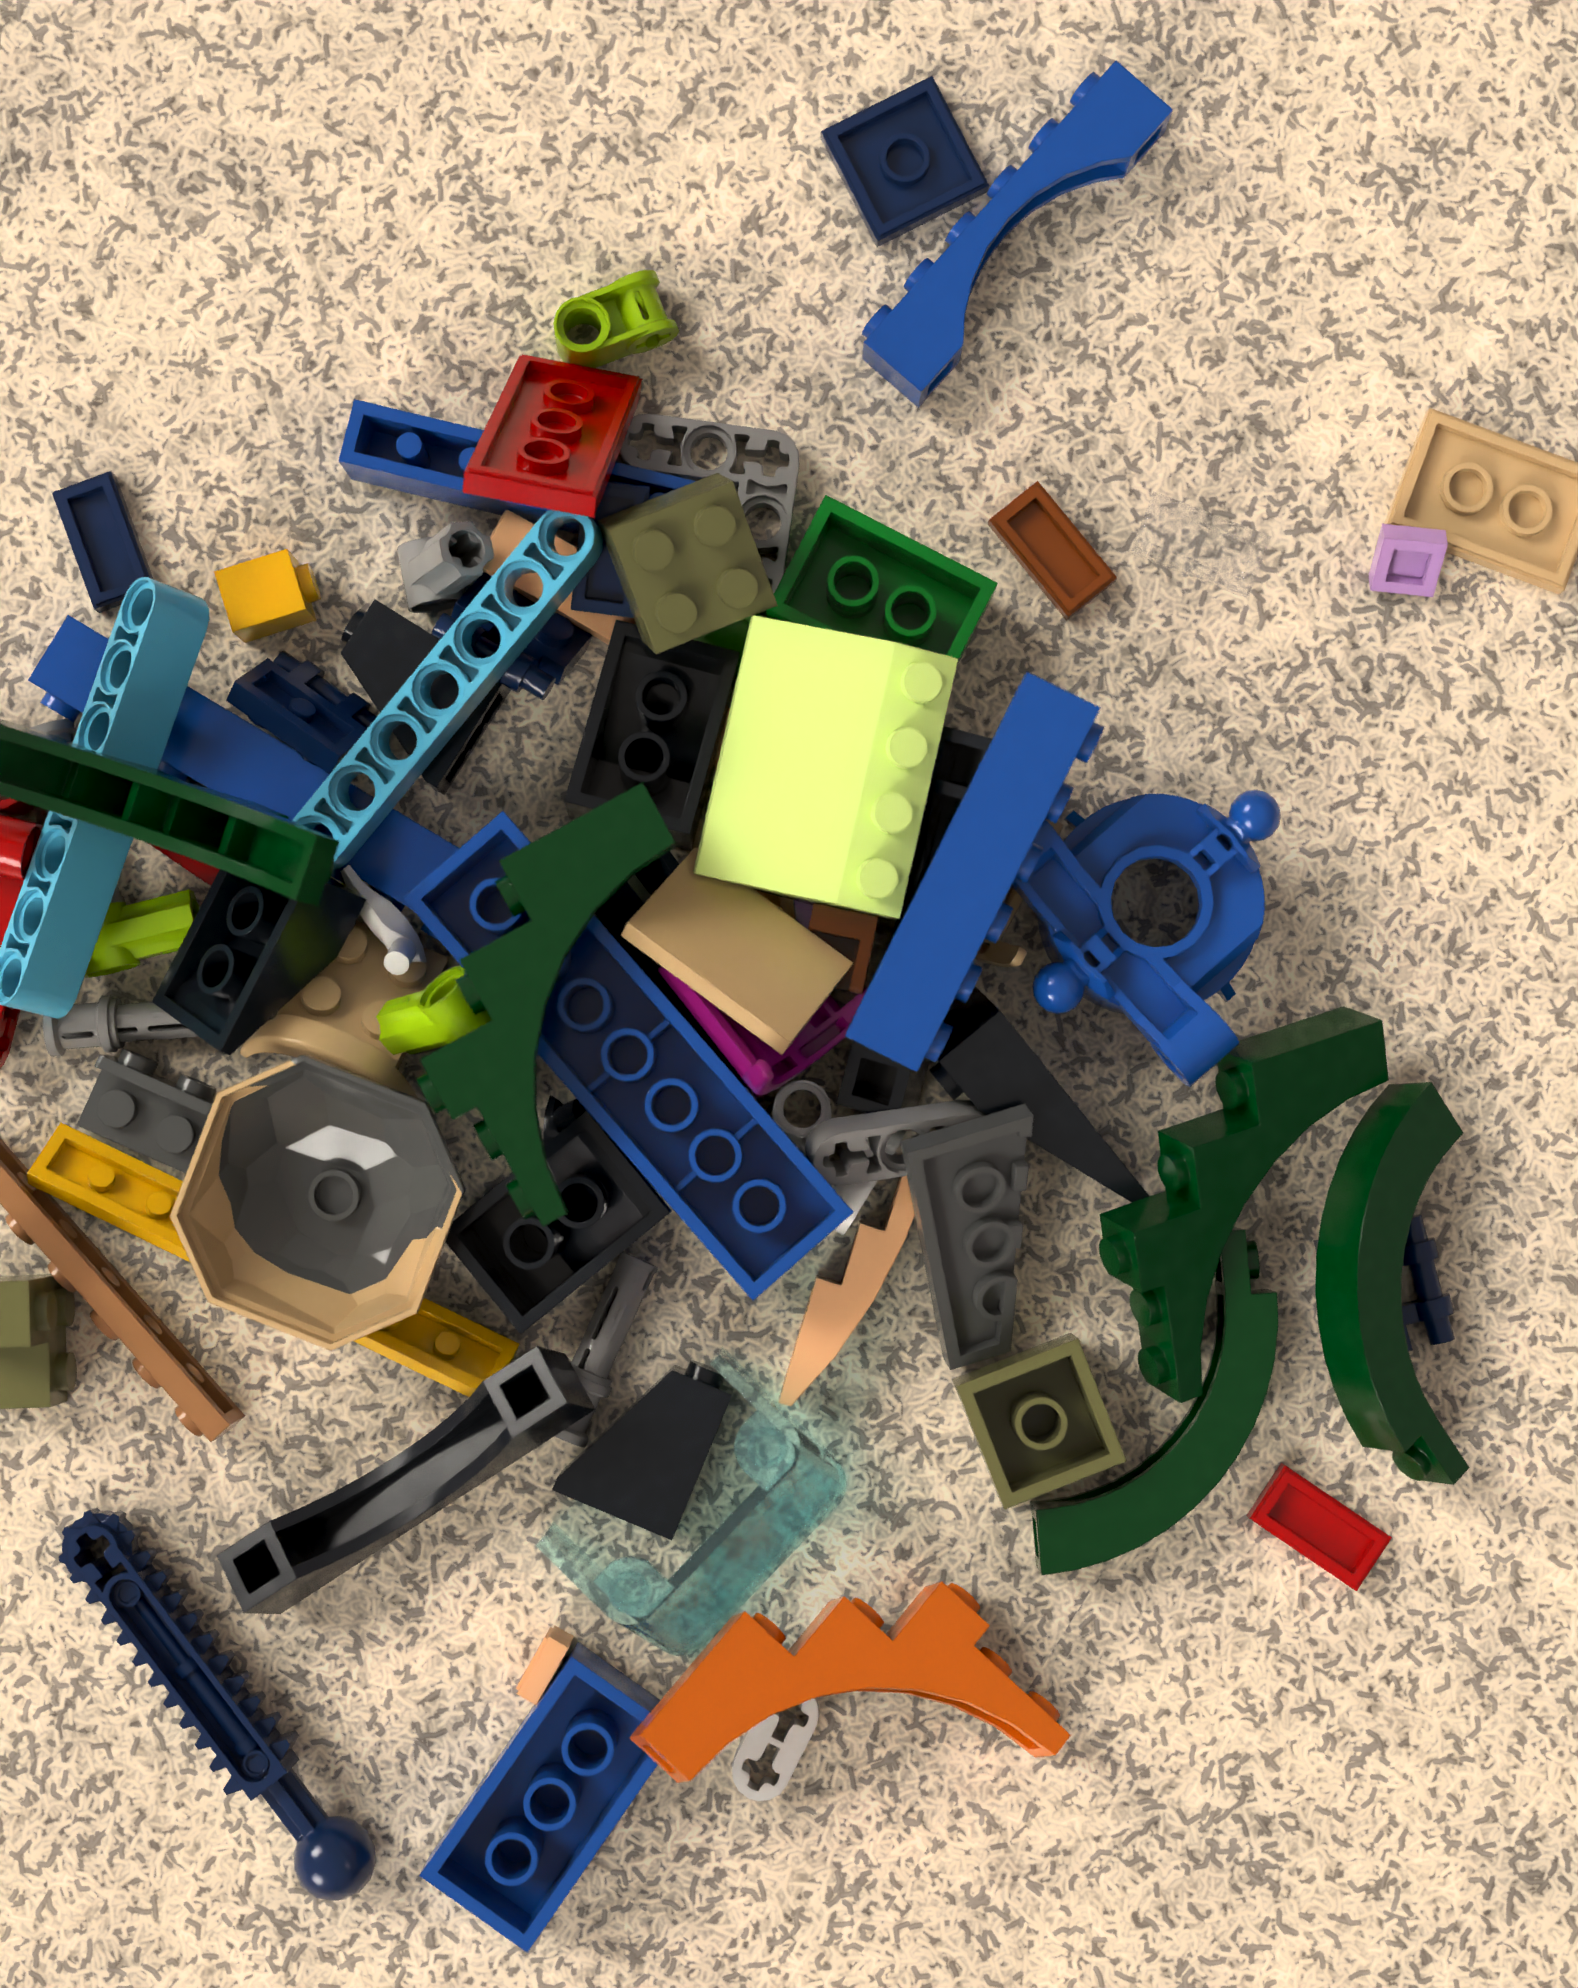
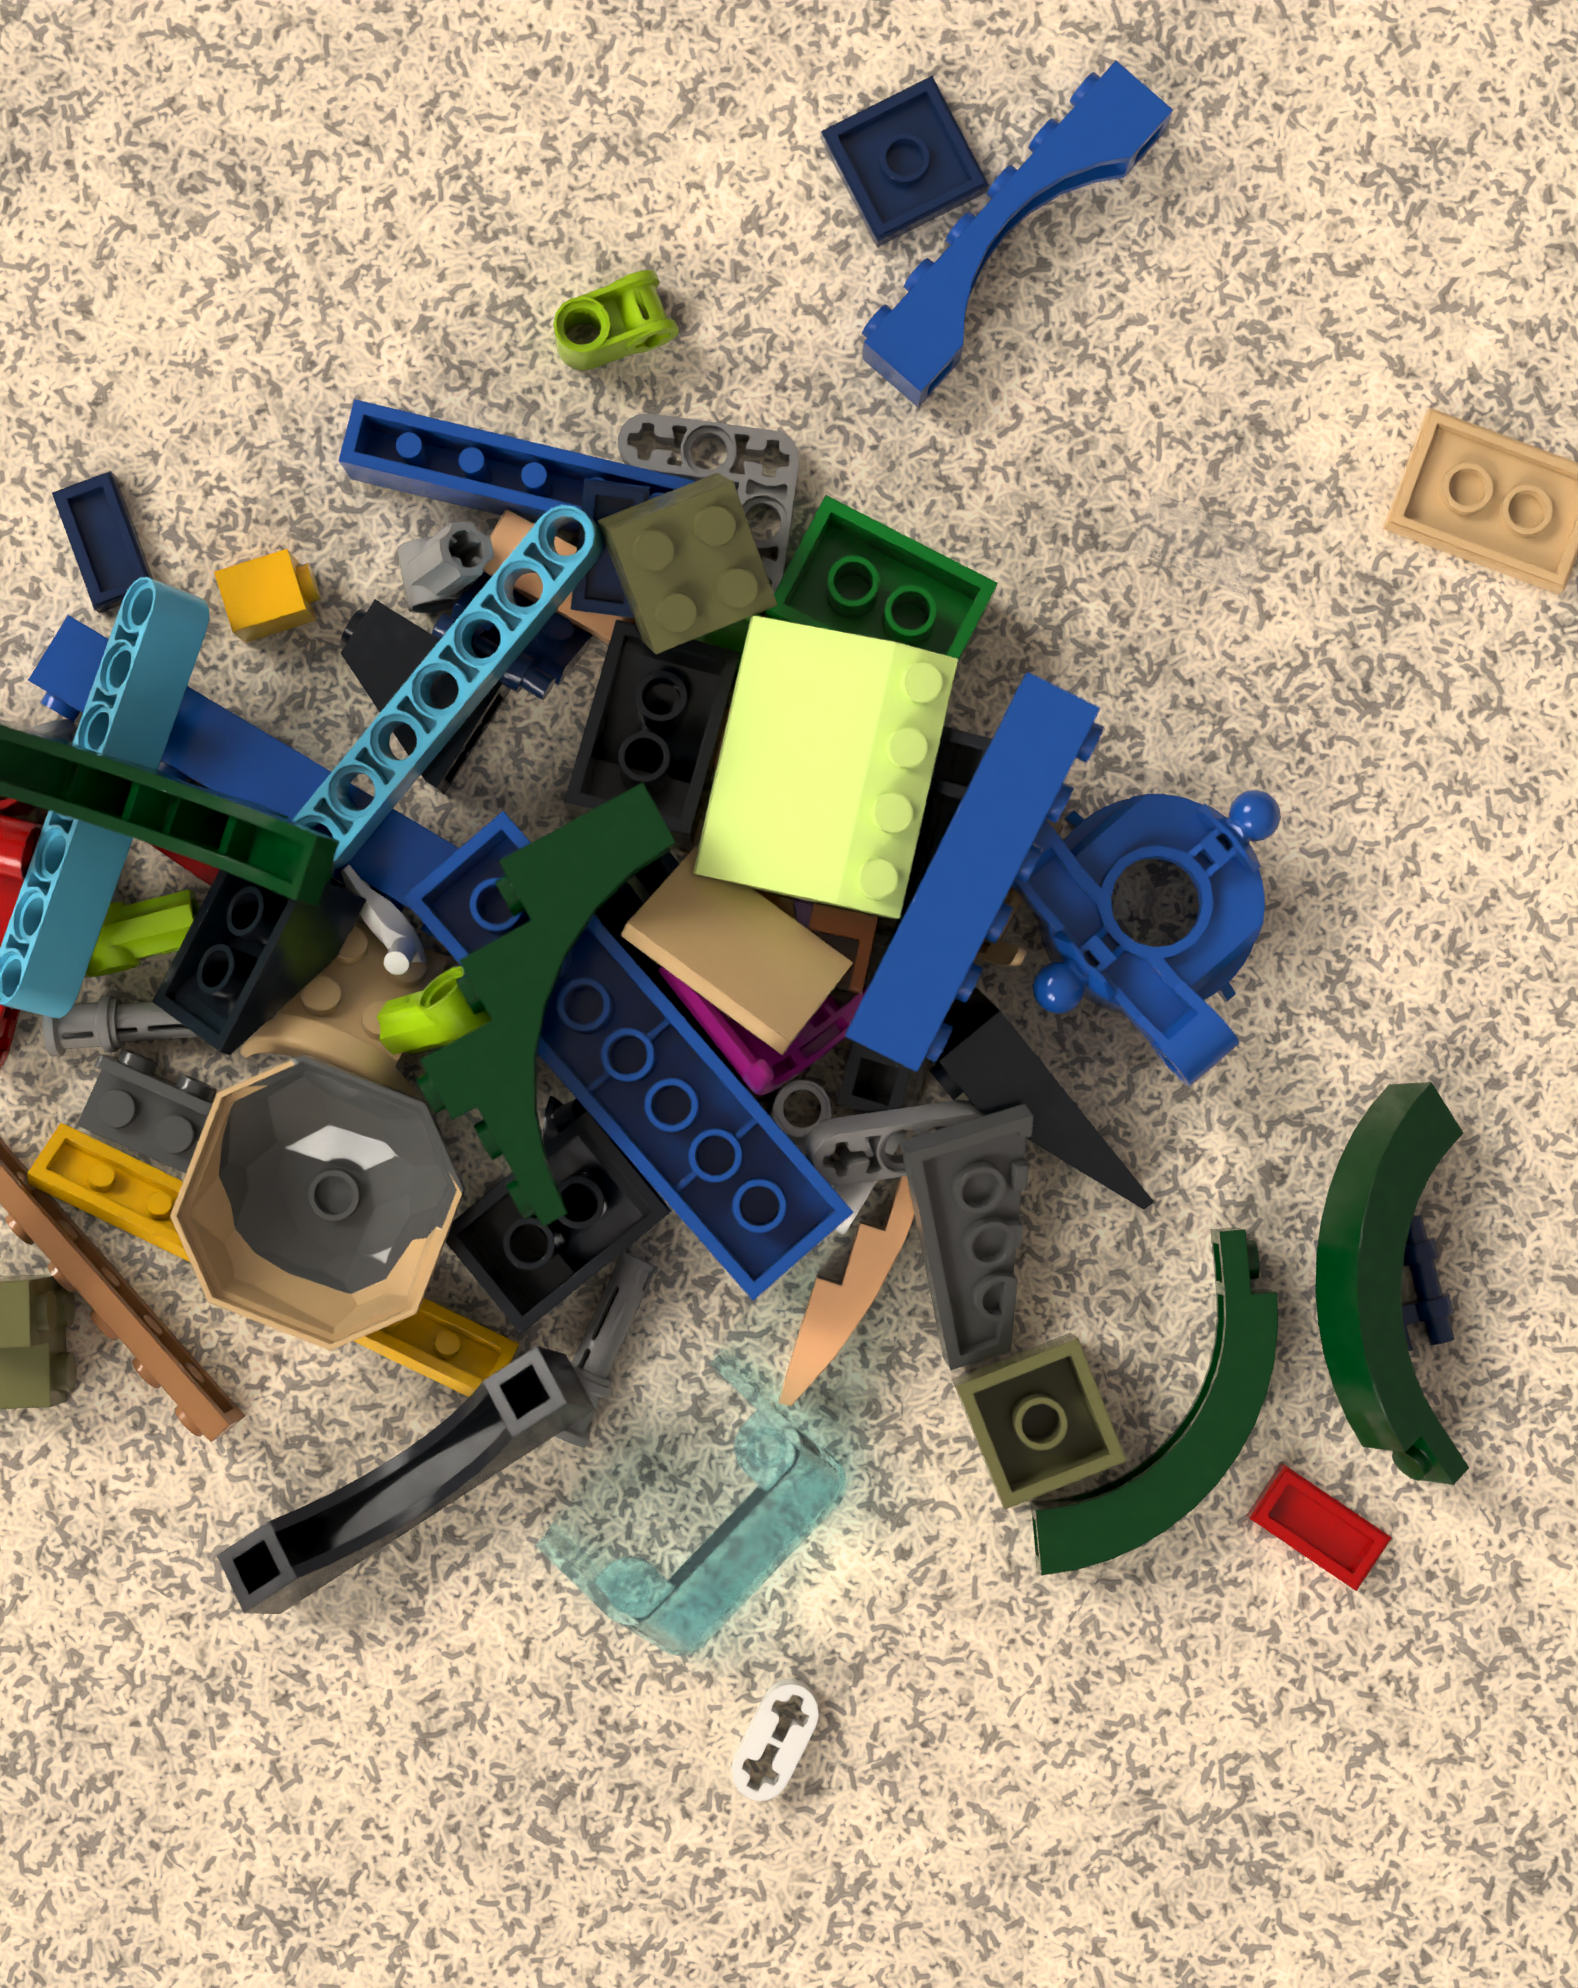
dark blue gear [58,1507,376,1901] -> none
dark blue plate [226,651,377,774] -> none
blue brick [419,1642,660,1953] -> none
red tile [463,354,642,518] -> none
light nougat tile [516,1626,574,1705] -> none
black slope [552,1360,734,1540] -> none
orange arch [629,1581,1071,1783] -> none
dark orange tile [988,481,1117,621] -> none
dark green arch [1099,1006,1389,1403] -> none
lavender plate [1369,524,1448,597] -> none

